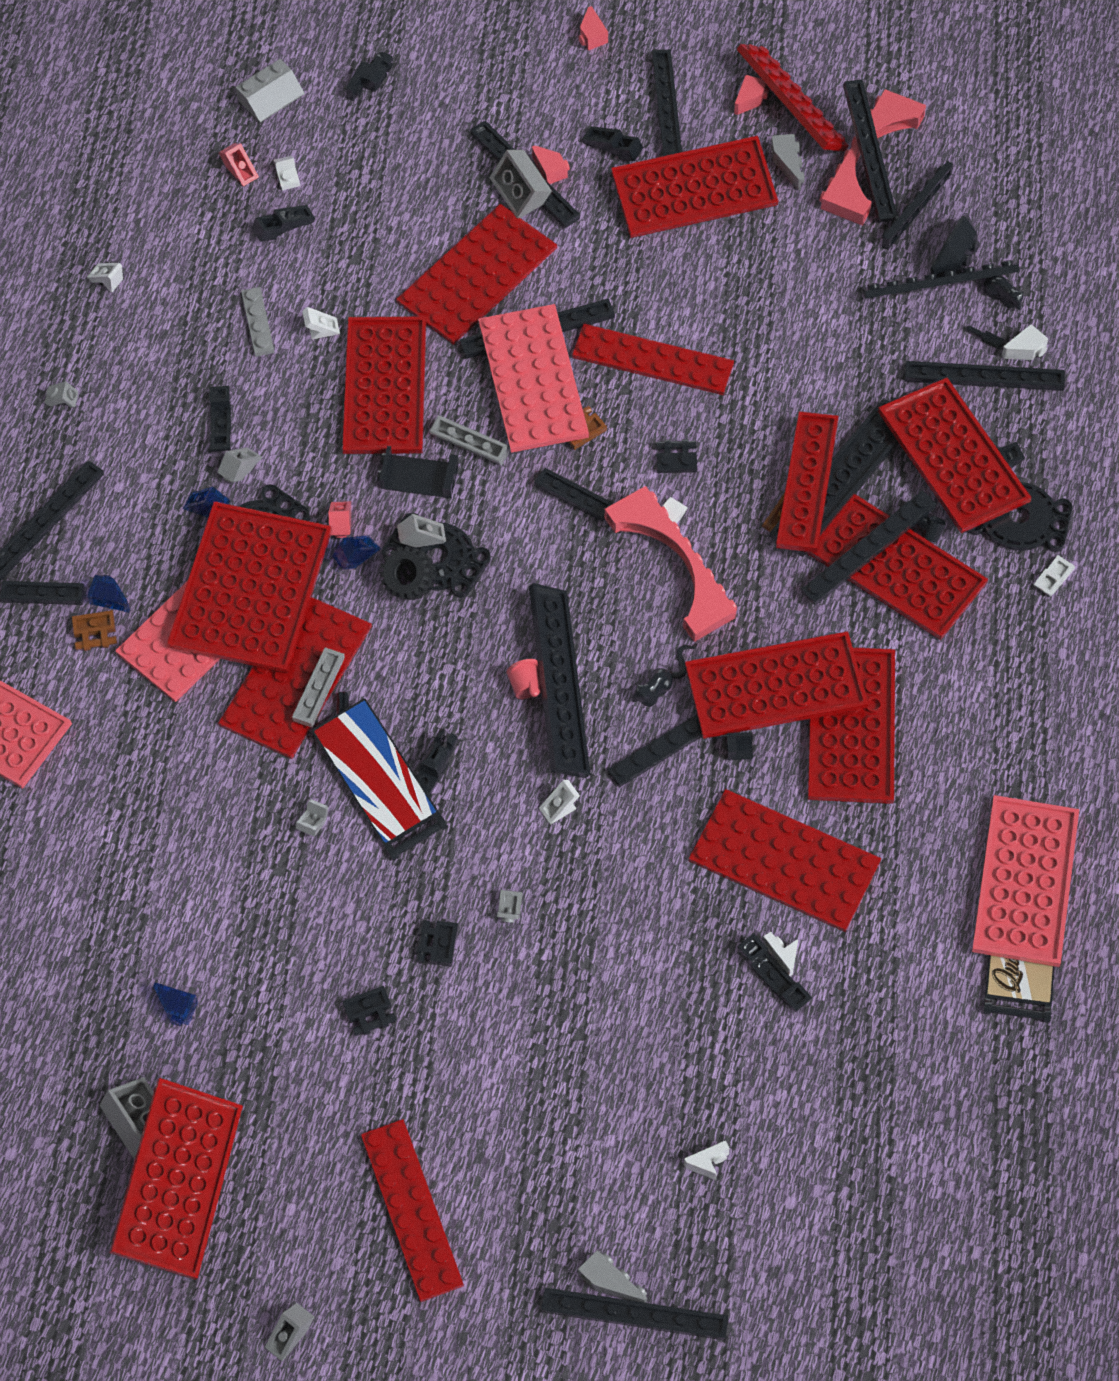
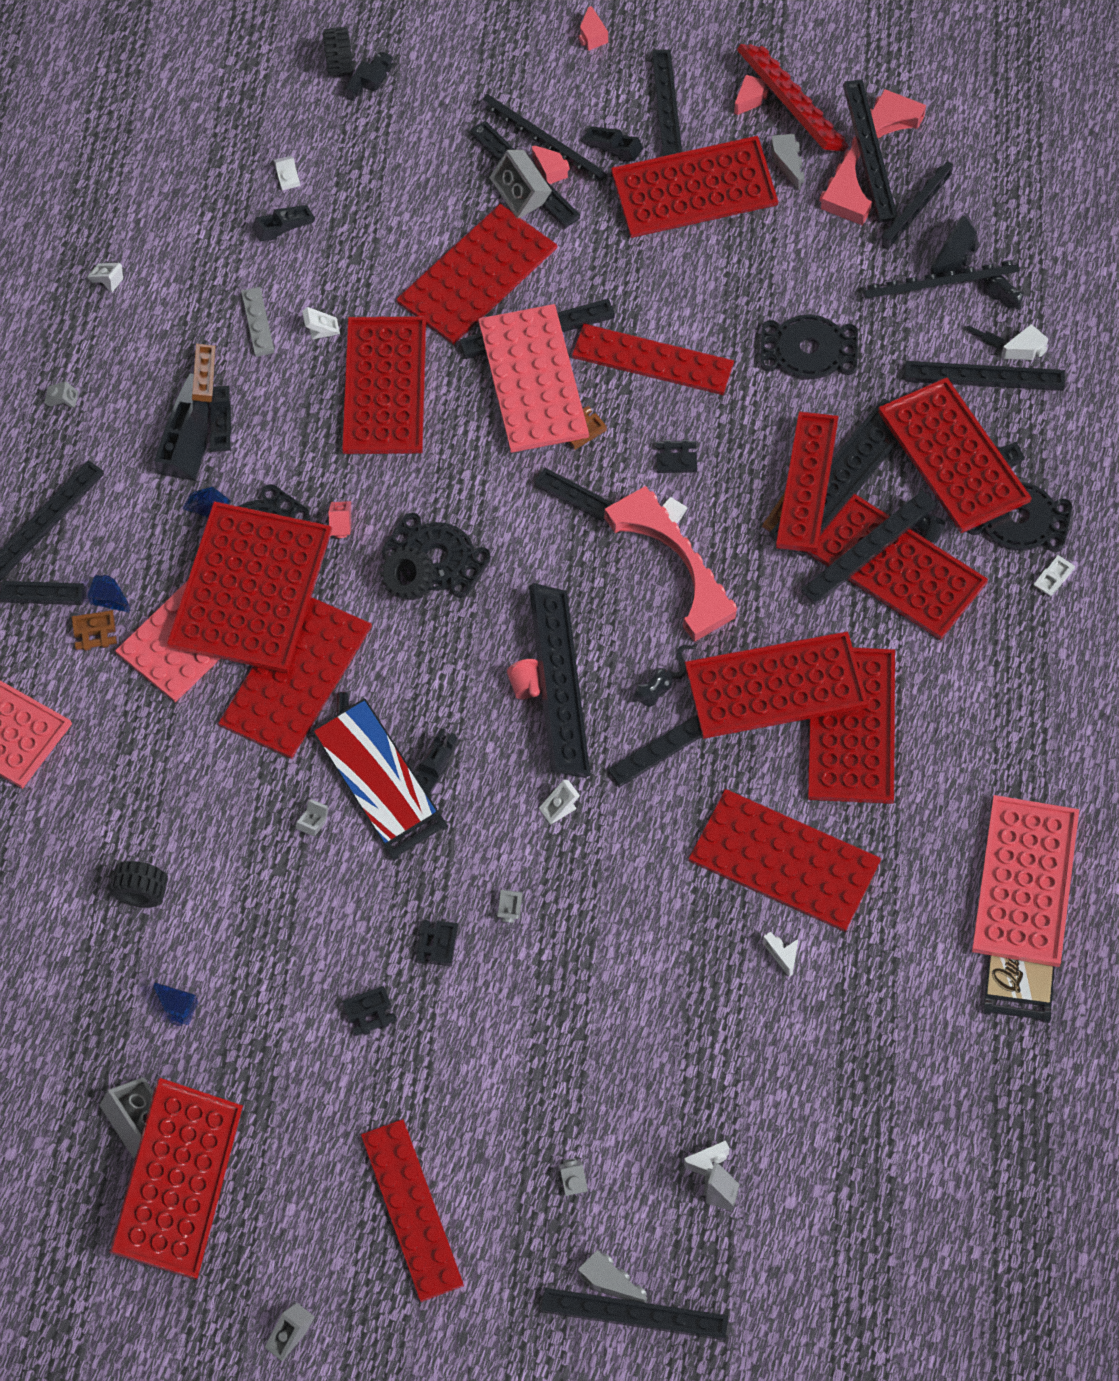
light grey slope [217,447,262,483] -> none
coral slope [218,143,259,186] -> none
light grey slope [235,59,305,123] -> none
light grey plate [292,648,345,727] -> none
clear blue slope [332,535,381,569] -> none
black panel [377,446,459,499] -> none
light grey slope [397,514,446,548] -> none
light grey brick [429,415,509,465] -> none
black panel [726,732,753,760] -> none
black slope [737,933,813,1012] -> none
none -> black tyre [109,861,168,908]
none -> black wedge [154,373,208,481]
none -> plate [192,344,216,402]
none -> black tyre [322,26,354,76]
none -> black plate [482,93,607,181]
none -> light grey bracket [559,1158,588,1196]
none -> light grey slope [703,1162,739,1211]
none -> black piece [760,314,858,379]

